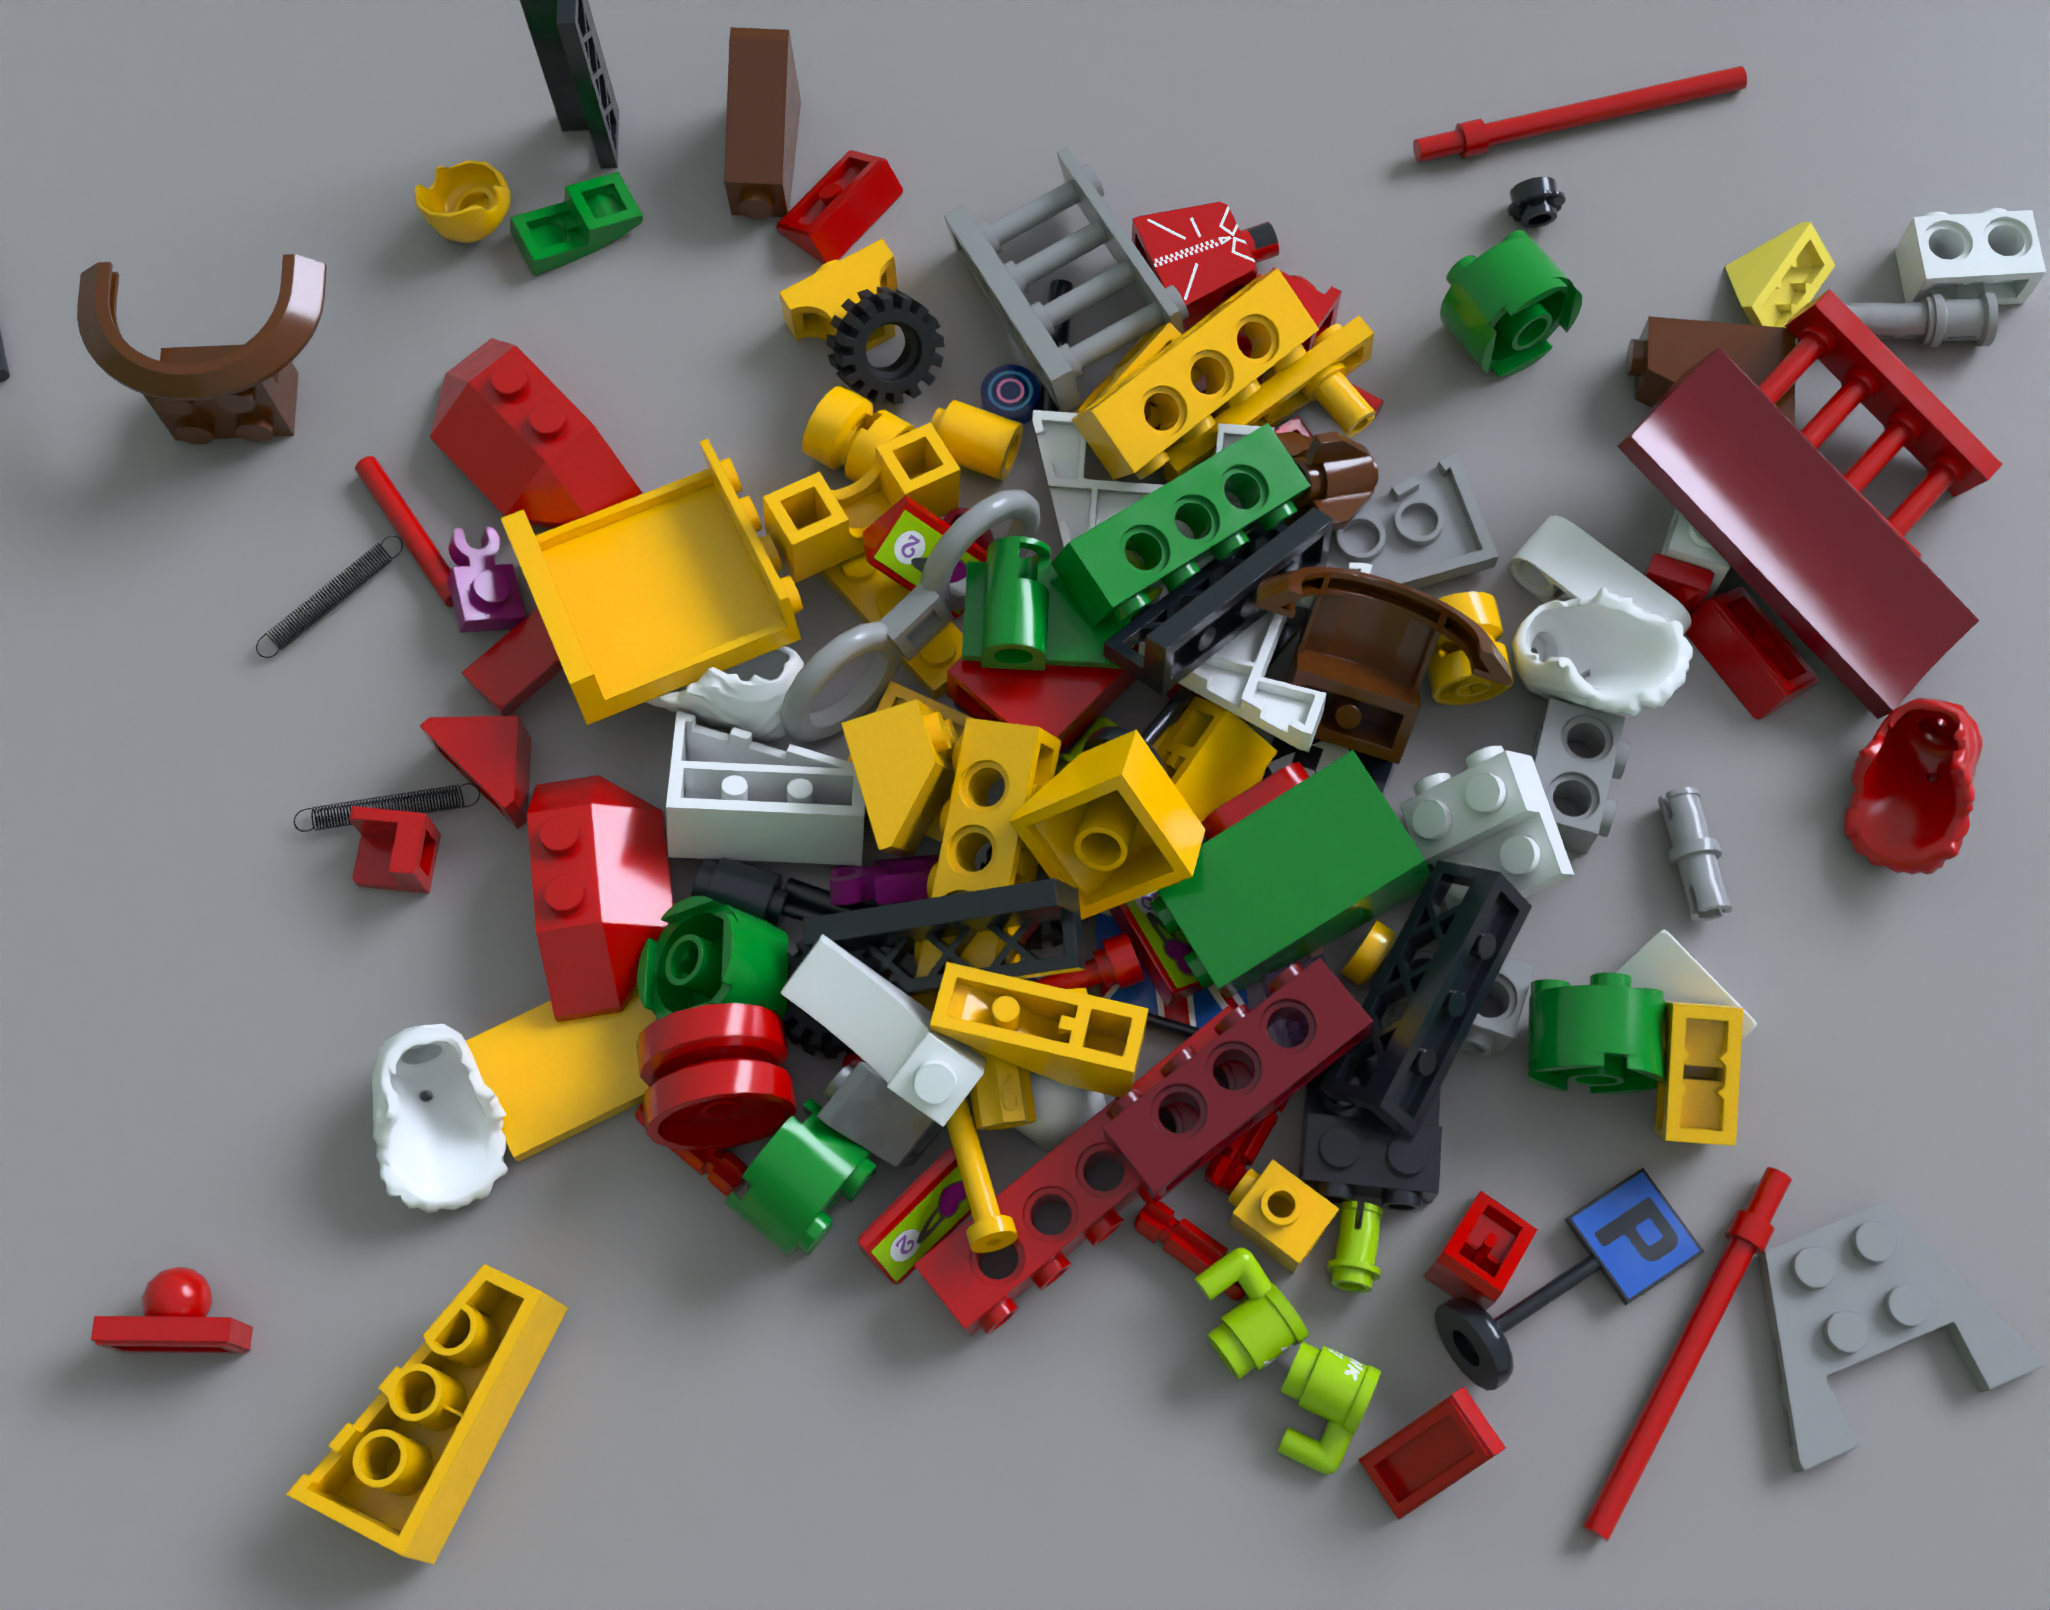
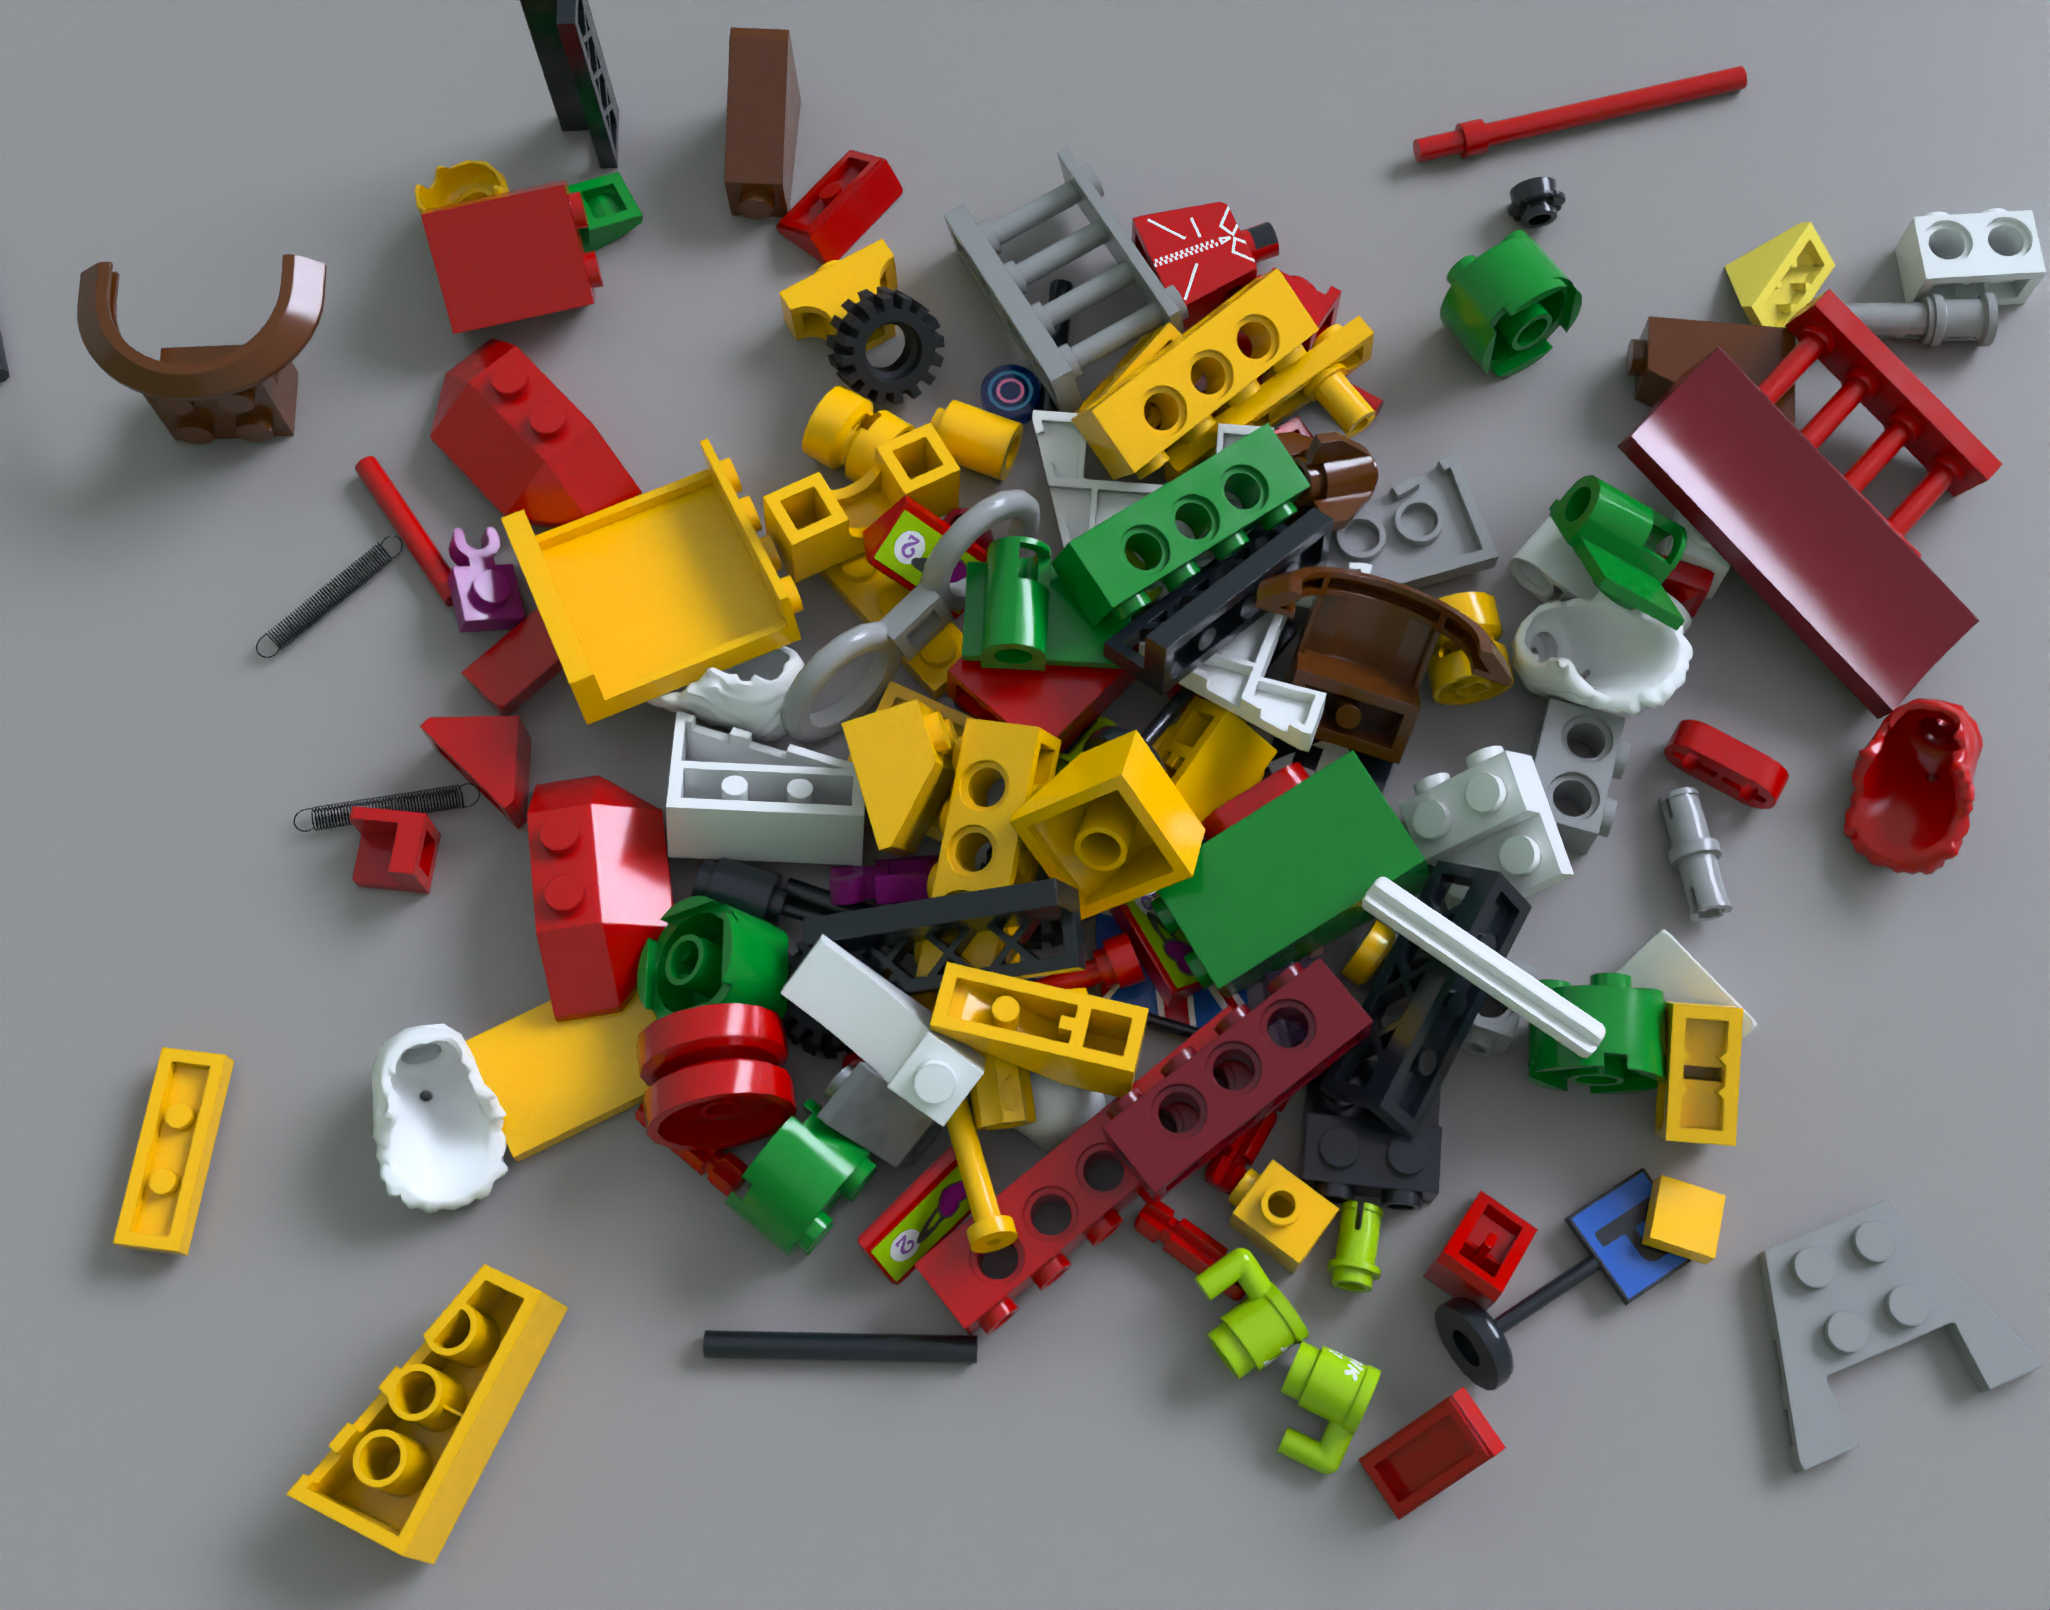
red tile [91,1267,253,1354] -> none
red bar [1582,1167,1792,1542] -> none
red slope [1685,586,1820,720] -> none
none -> yellow plate [113,1047,234,1256]
none -> red brick [421,180,604,334]
none -> black piece [703,1330,978,1363]
none -> white axle [1361,877,1606,1058]
none -> green piece [1549,475,1687,631]
none -> yellow tile [1642,1175,1726,1265]
none -> red beam [1664,719,1789,809]

